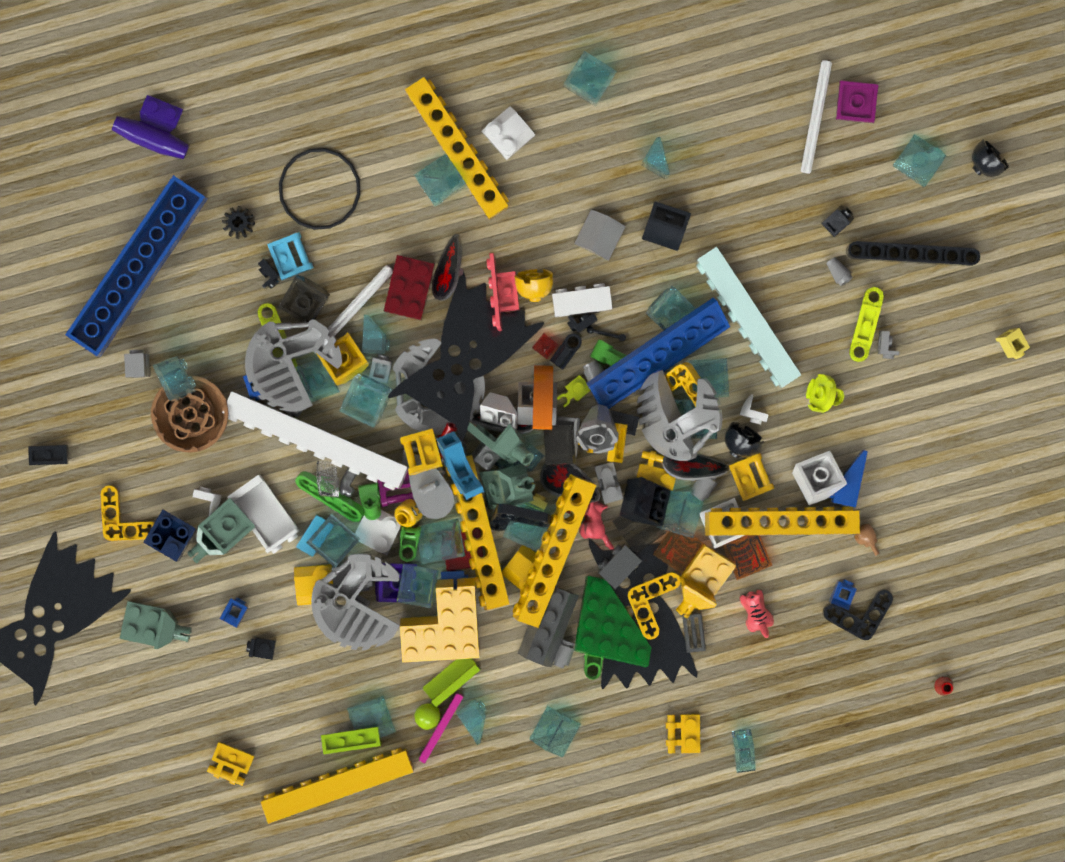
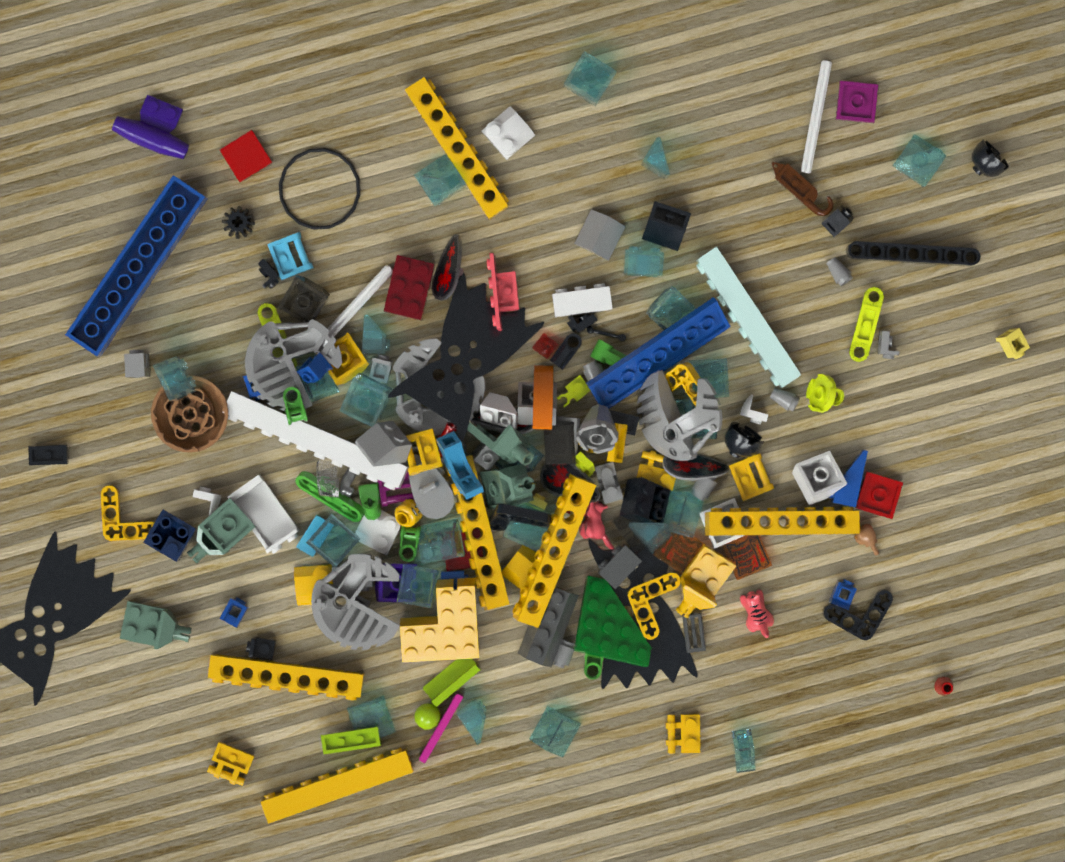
yellow cylinder [514,269,553,302] -> none
none -> yellow brick [208,654,364,700]
none -> red tile [220,130,272,183]
none -> bright green piece [283,387,308,425]
none -> blue window [297,352,334,384]
none -> light grey slope [355,421,412,467]
none -> neon yellow plate [575,451,595,477]
none -> clear light blue brick [623,246,664,278]
none -> clear light blue slope [629,522,672,553]
none -> light grey cone [770,388,800,412]
none -> reddish brown plate [771,162,834,216]
none -> red plate [855,472,903,519]

